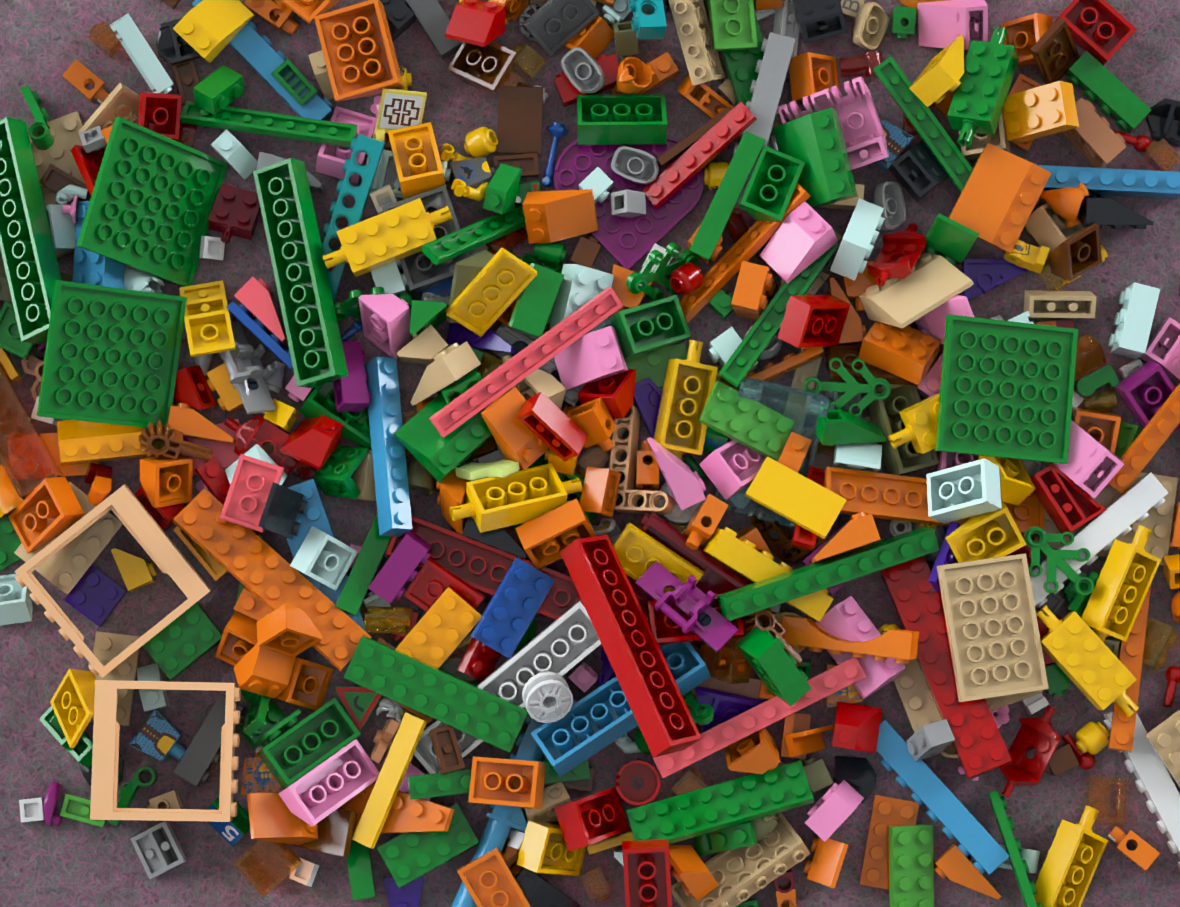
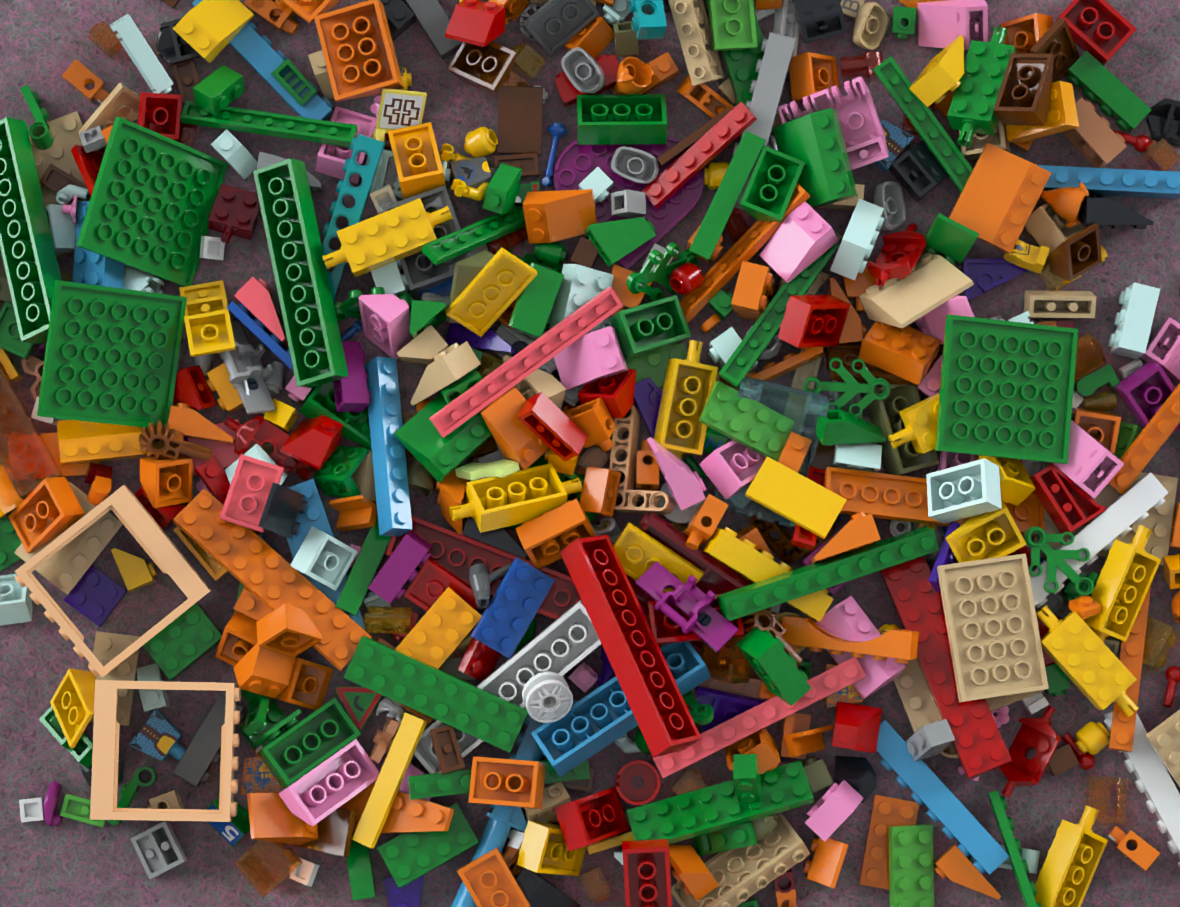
none -> orange panel [329,495,377,532]
none -> dark grey piece [469,563,512,608]
none -> green slope [584,217,656,267]
none -> orange tile [700,313,721,334]
none -> green brick [733,754,761,803]
none -> reddish brown slope [993,53,1054,126]
none -> orange plate [1069,595,1101,620]

